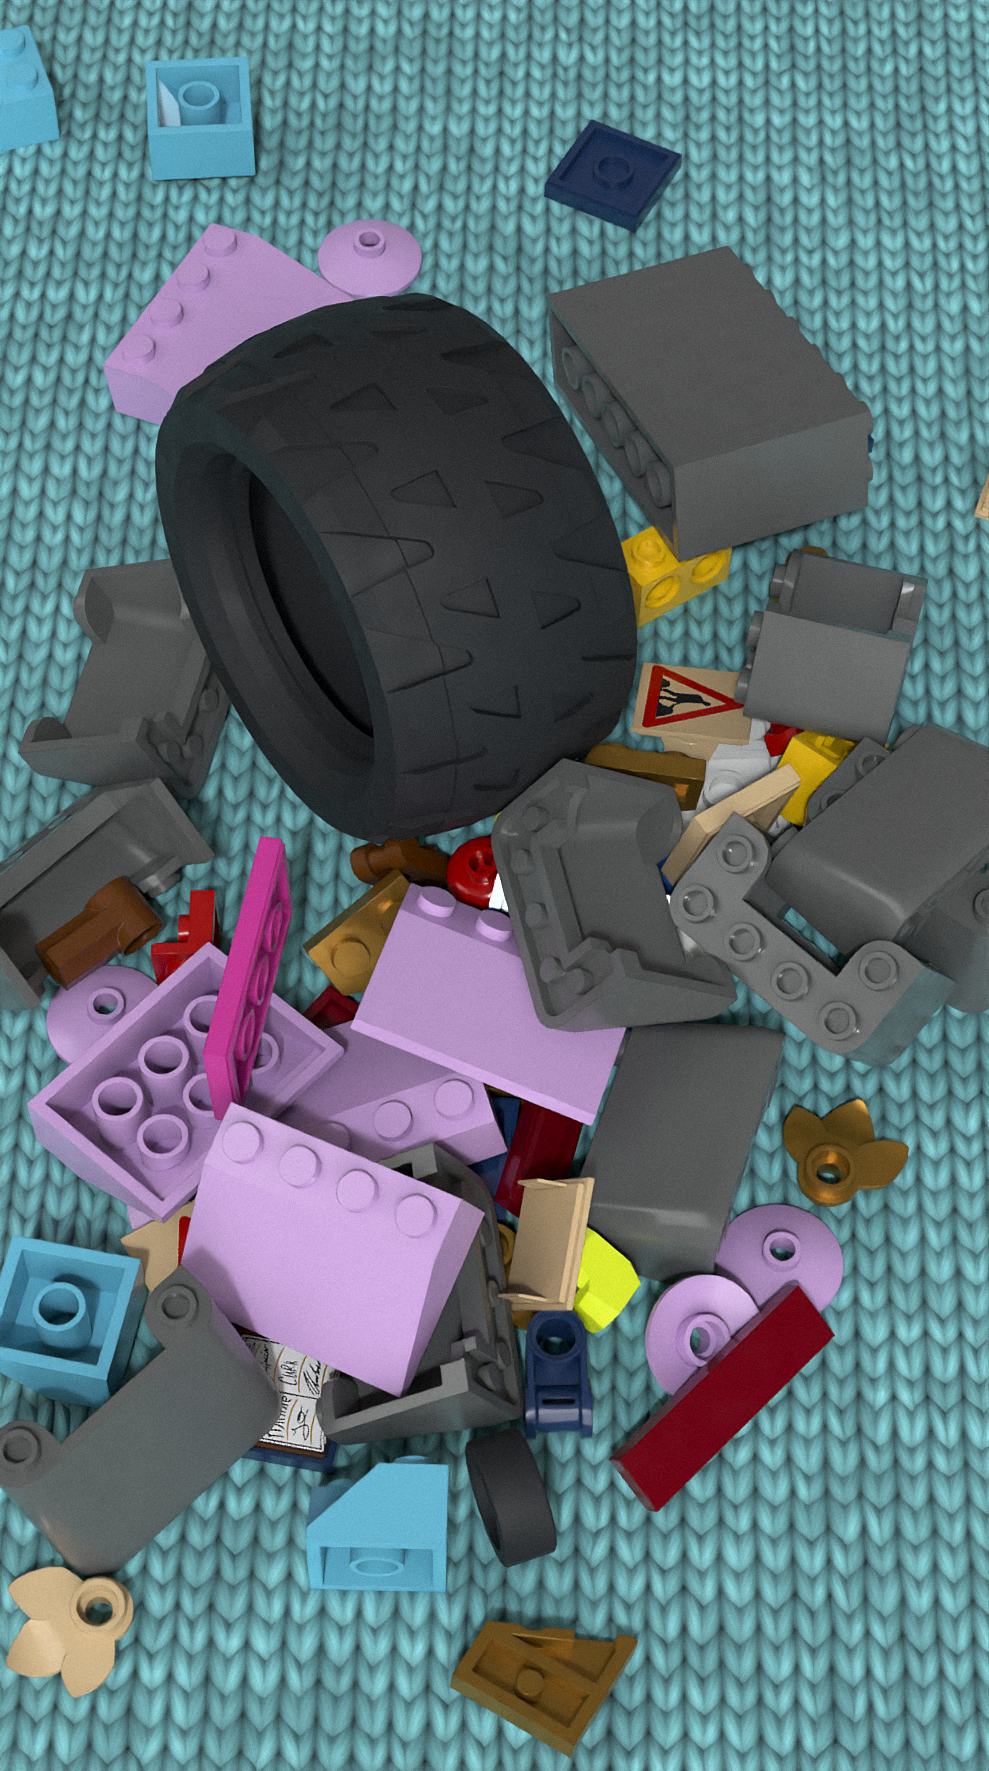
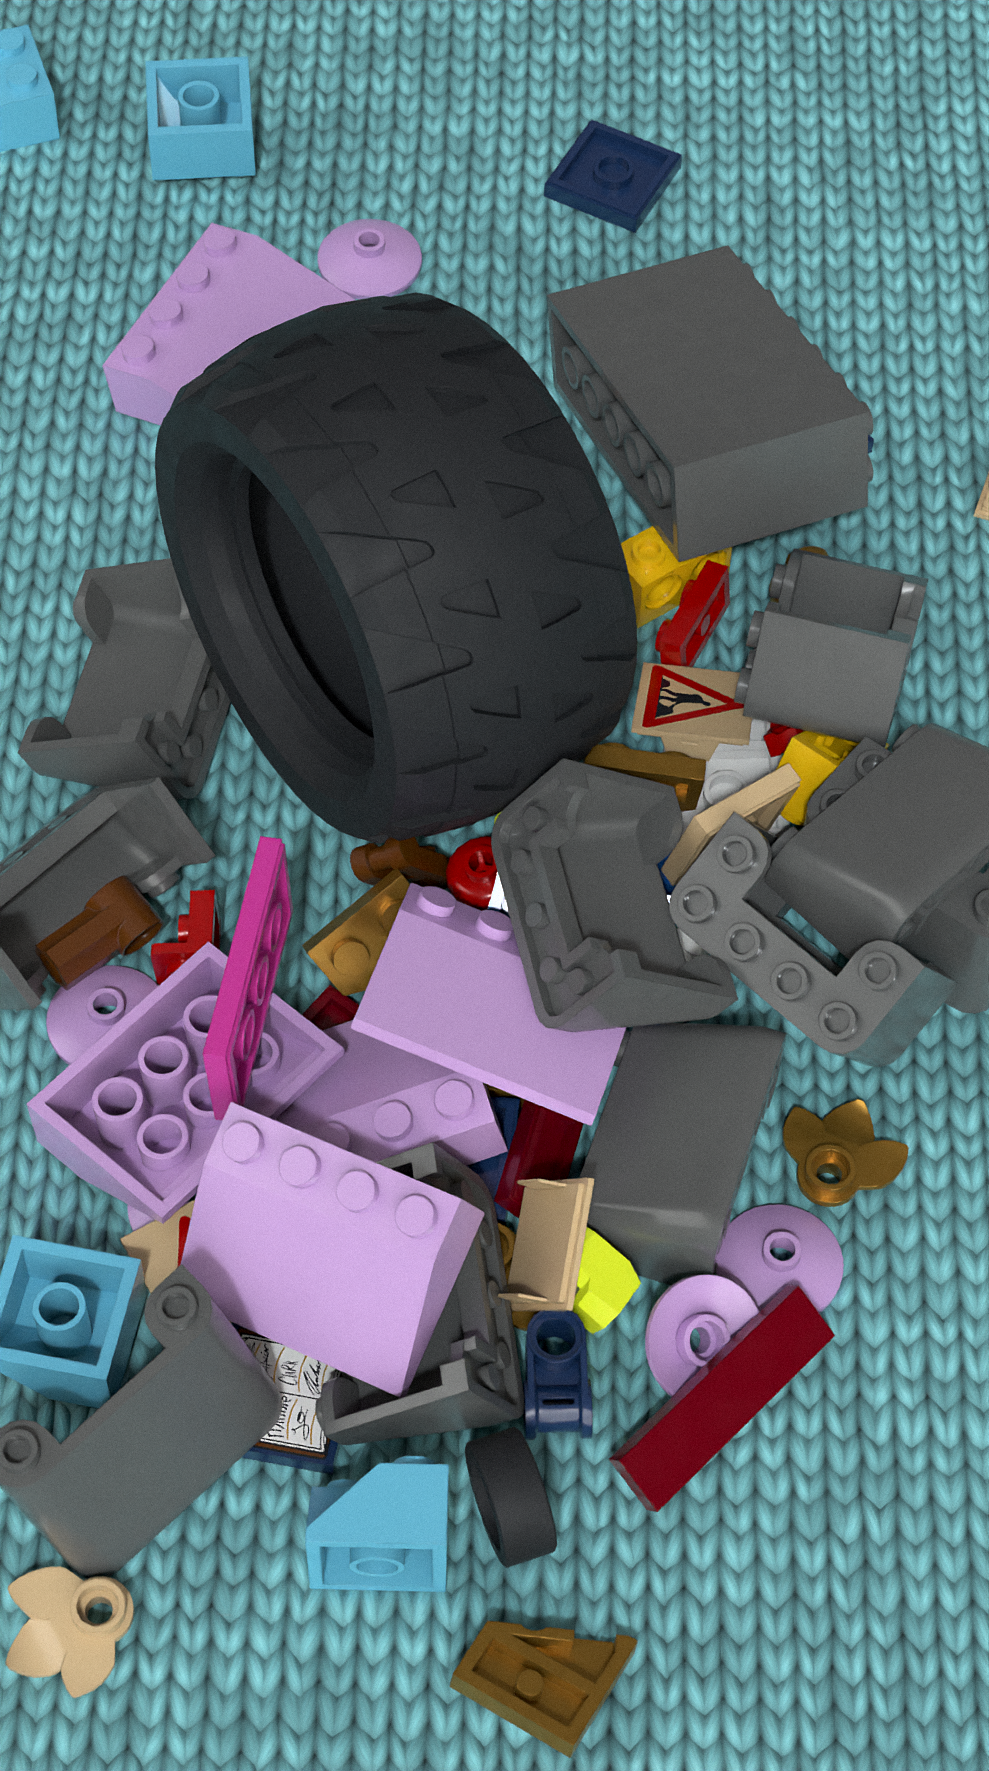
none -> red plate [655,560,730,667]

